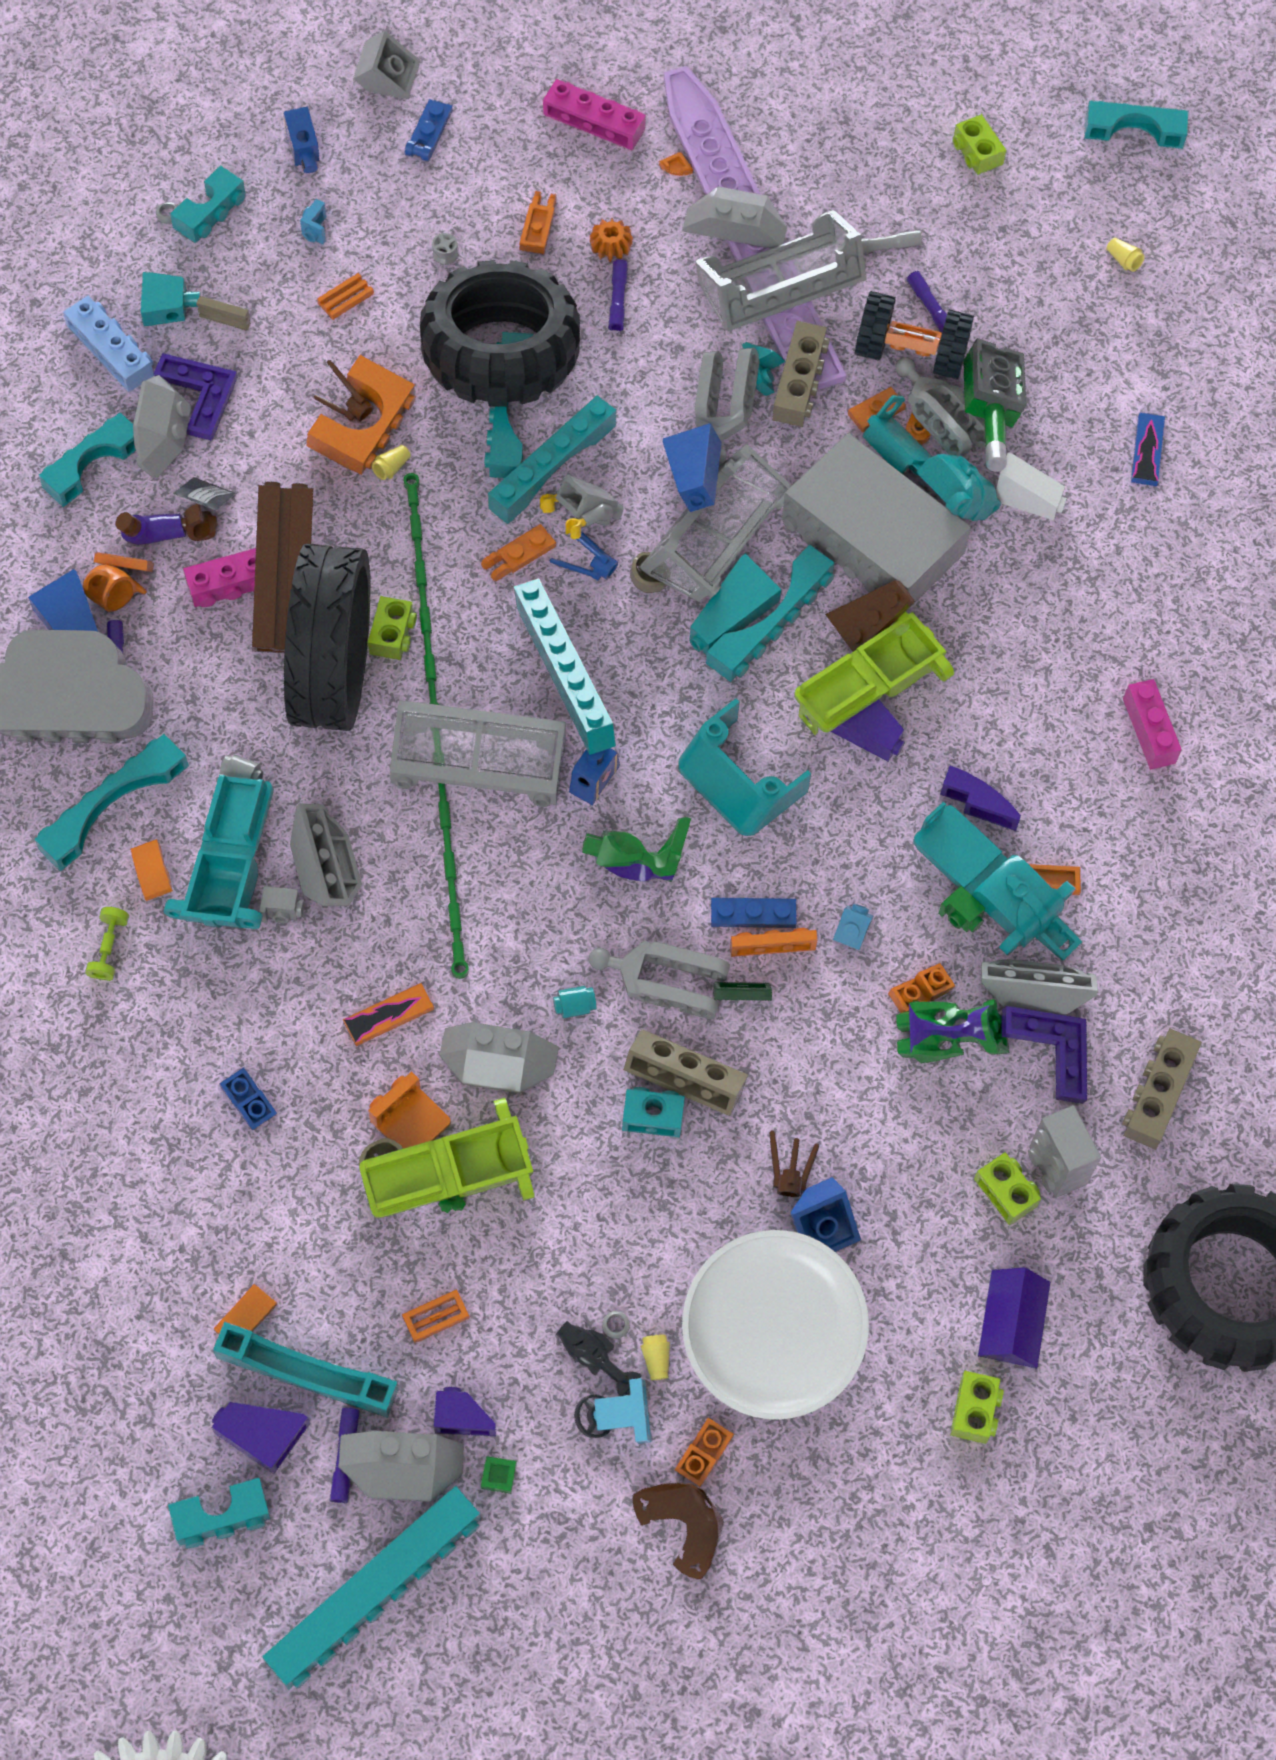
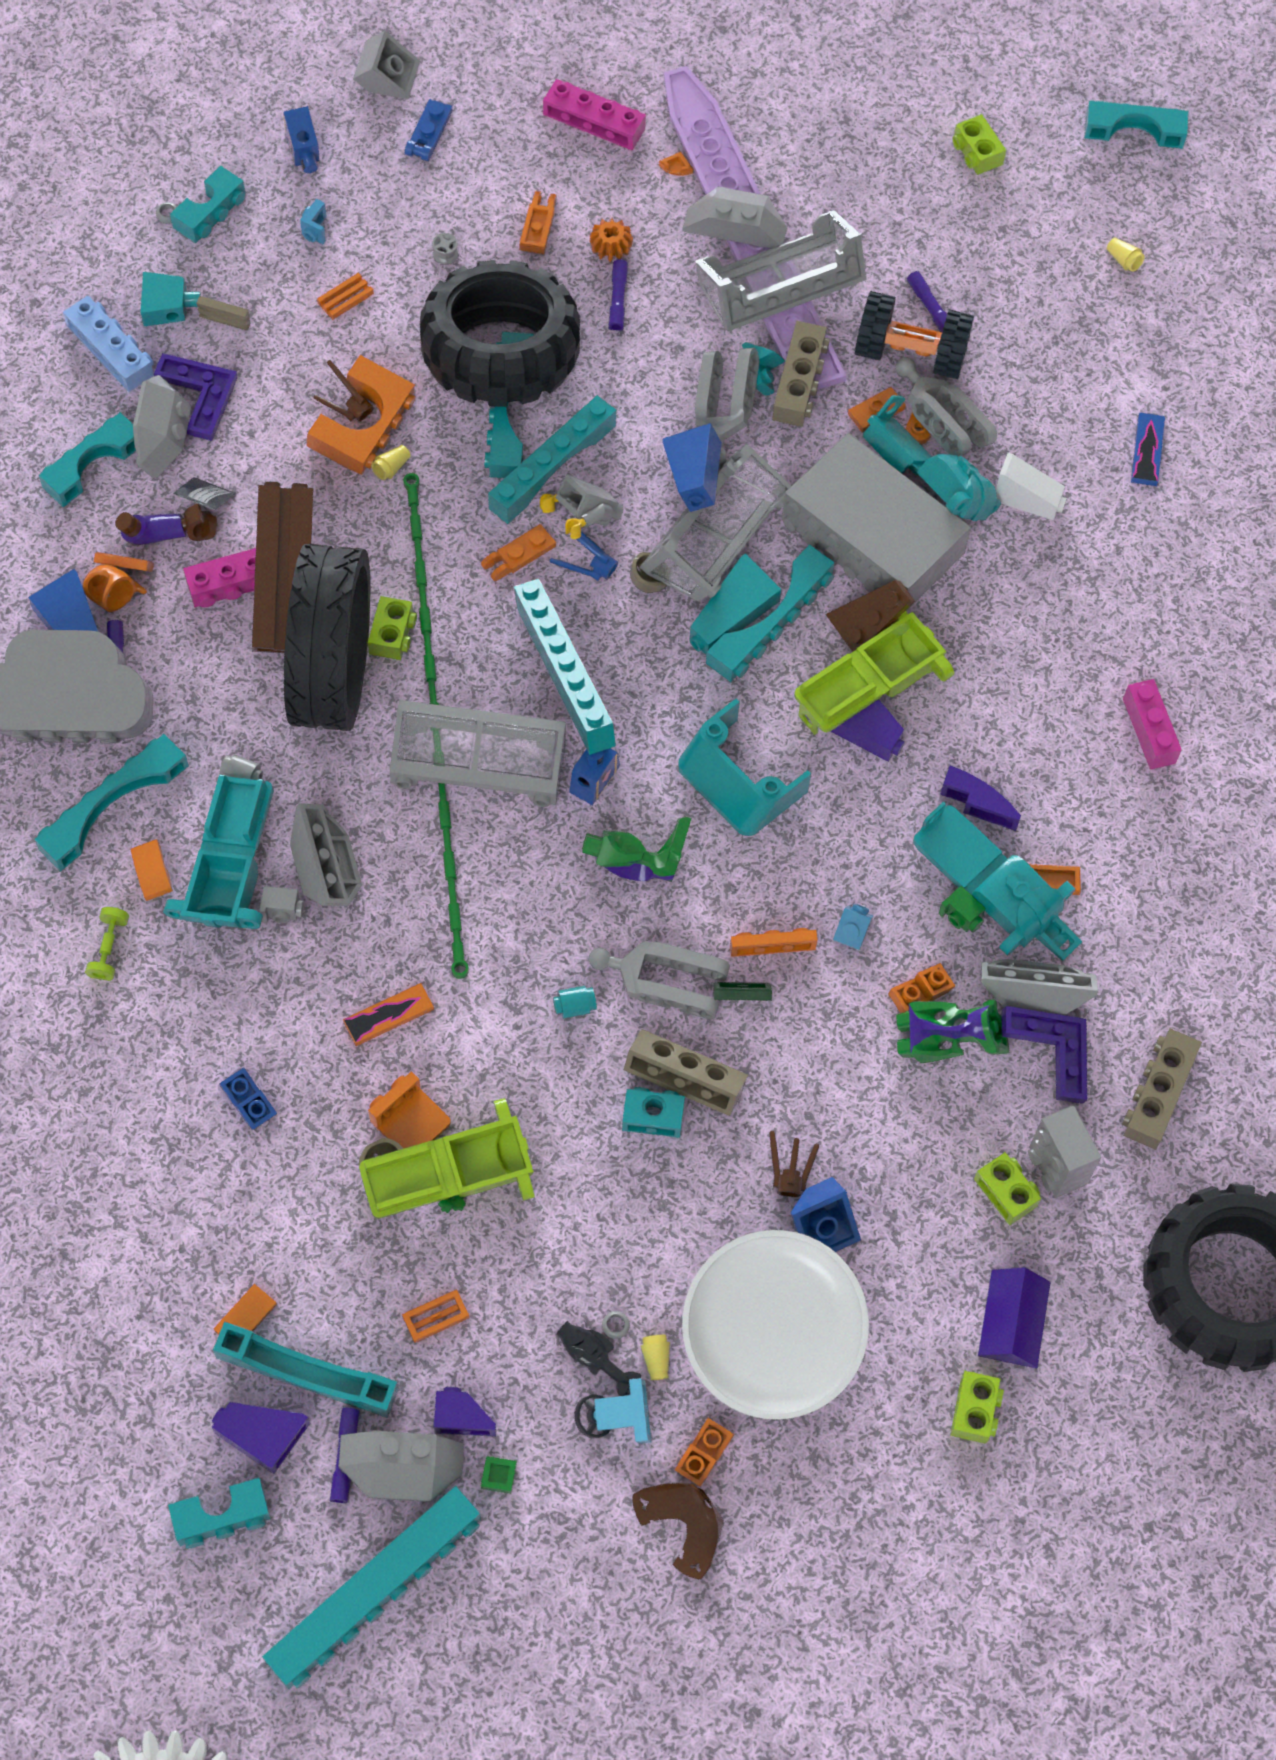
light grey wedge [440,1022,559,1094] -> none
blue plate [711,897,797,928] -> none
light grey piece [862,230,922,254] -> none
piece [963,338,1027,472] -> none

